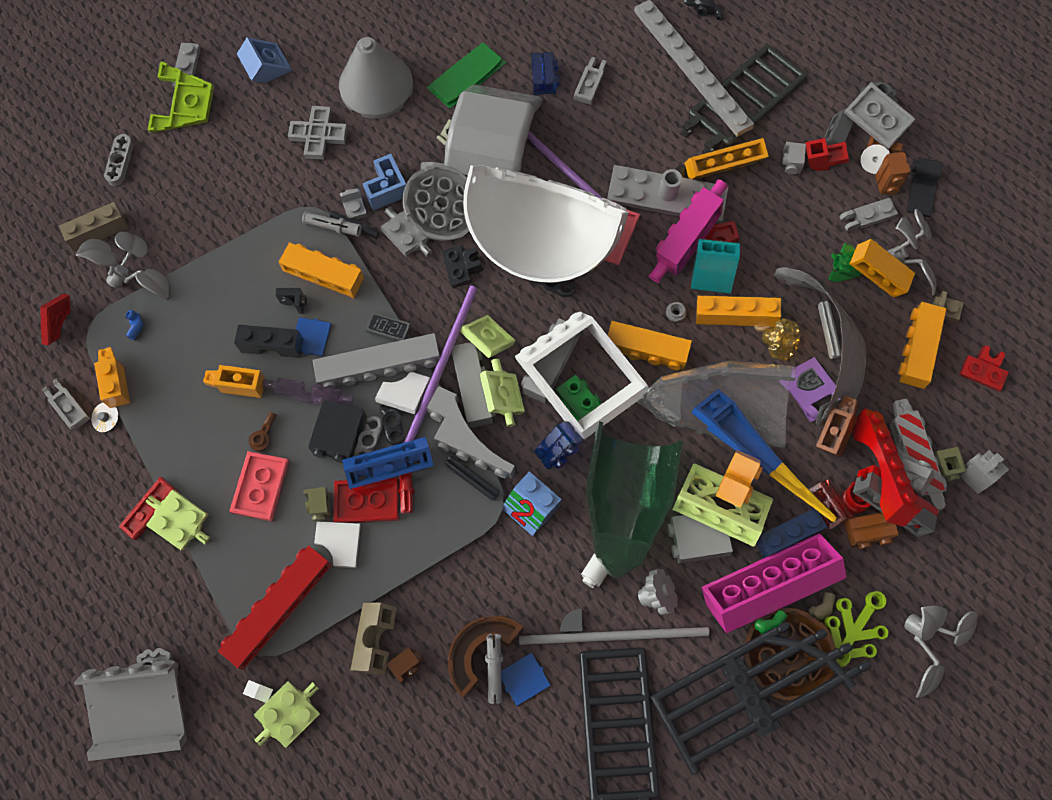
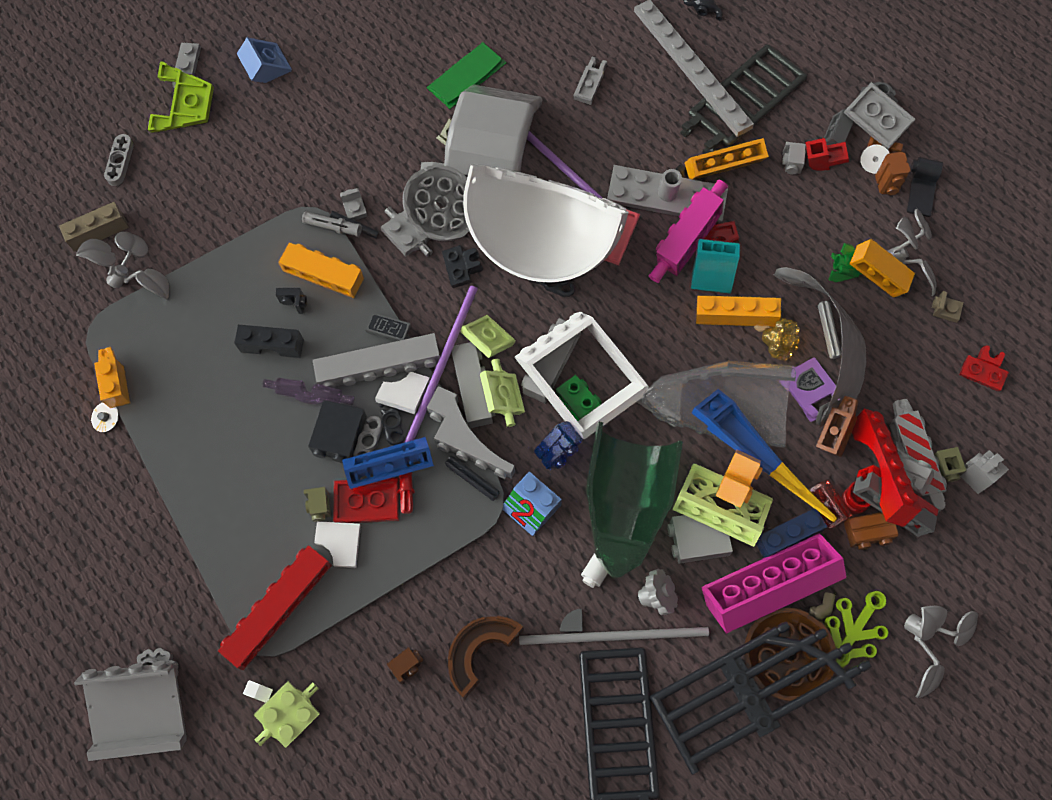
red tile [40,294,71,346] -> none
light grey hinge [42,378,90,432] -> none
red tile [119,476,178,540] -> none
blue arm [125,310,144,341] -> none
yellowish green plate [146,490,210,550] -> none
light orange hinge [203,365,266,398] -> none
coral tile [229,451,290,522] -> none
reddish brown plate [248,412,277,451] -> none
light grey plate [288,106,348,160] -> none
blue piece [296,317,332,356] -> none
light grey cone [339,37,413,119] -> none
dark tan arch [351,603,397,675] -> none
medium blue brick [362,154,406,211] -> none
light grey pin [485,634,503,704] -> none
blue piece [501,653,551,706] -> none
clear blue brick [531,52,559,95] -> none
light orange brick [608,321,692,370] -> none
light grey plate [666,302,686,322] -> none
green arm [755,610,788,634] -> none
light grey hinge [840,198,898,231] -> none
light orange brick [898,302,946,389] -> none

